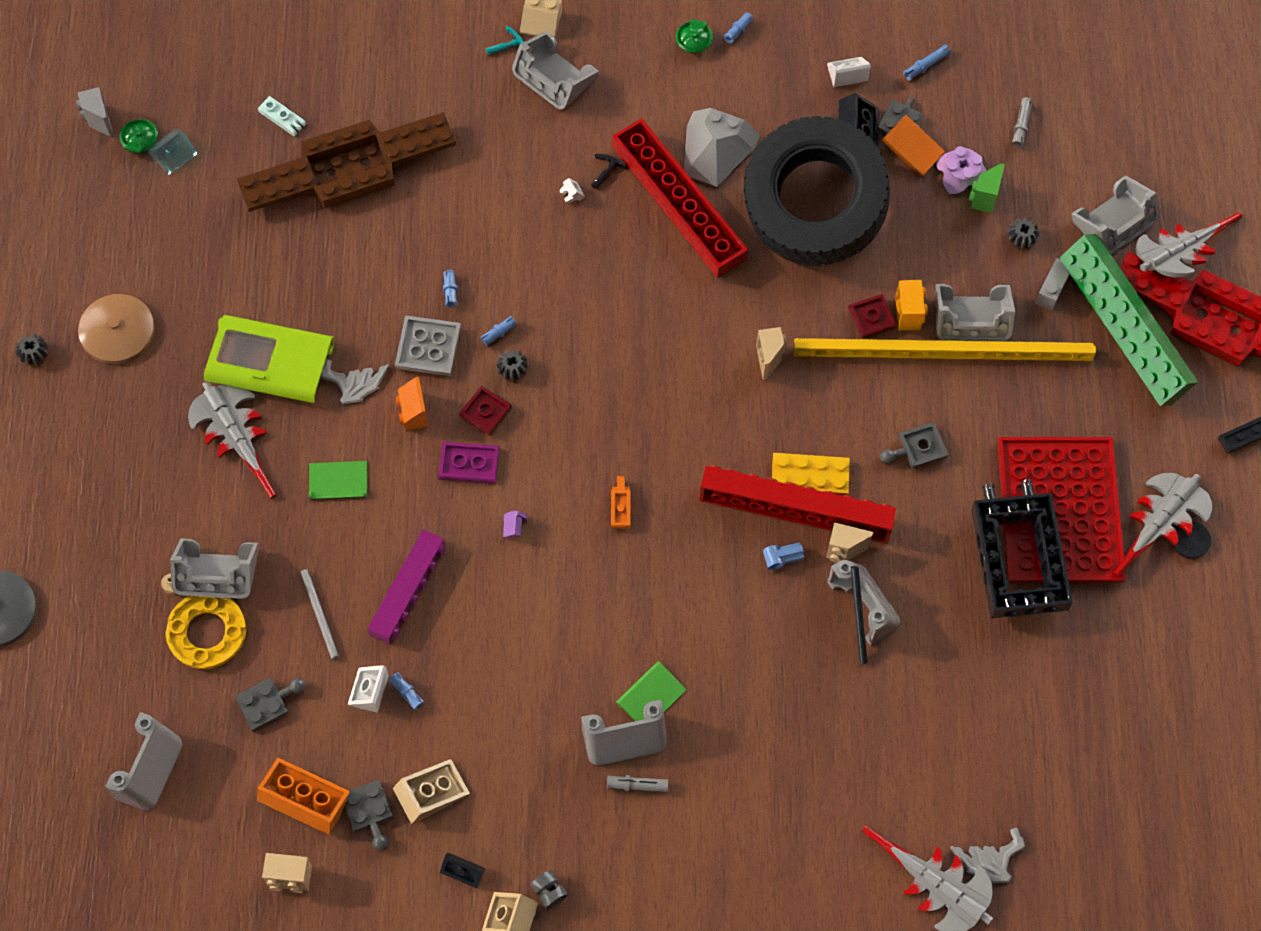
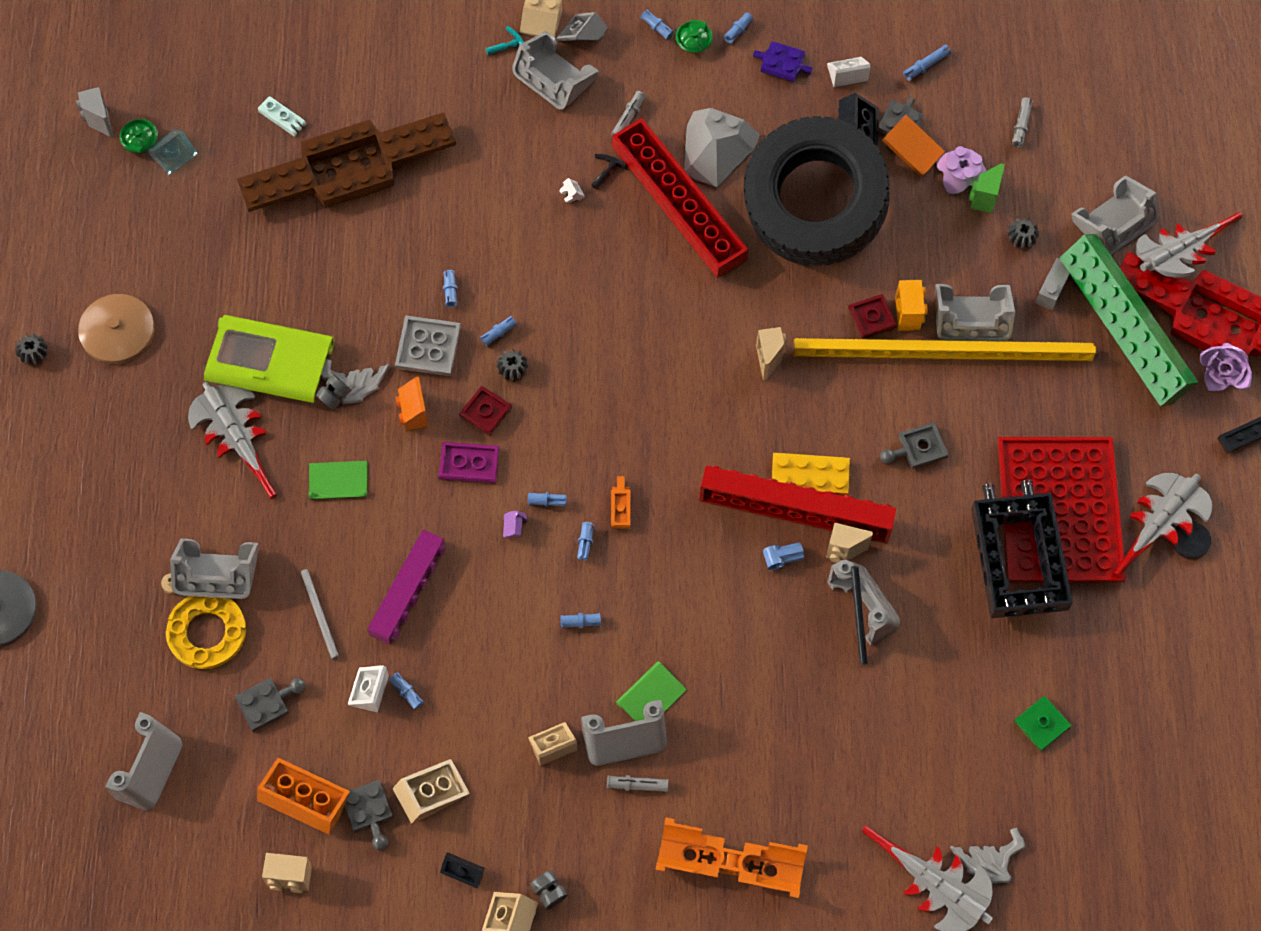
none -> dark grey wheel [316,374,352,410]
none -> medium blue axle [528,492,567,507]
none -> tan slope [528,722,577,766]
none -> light grey slope [556,12,608,41]
none -> medium blue pin [560,613,601,629]
none -> medium blue axle [577,522,594,561]
none -> light grey pin [611,91,646,136]
none -> medium blue pin [640,9,674,40]
none -> orange piece [655,817,808,899]
none -> dark purple plate [753,41,812,82]
none -> green plate [1014,695,1072,751]
none -> lavender brick [1200,343,1252,391]

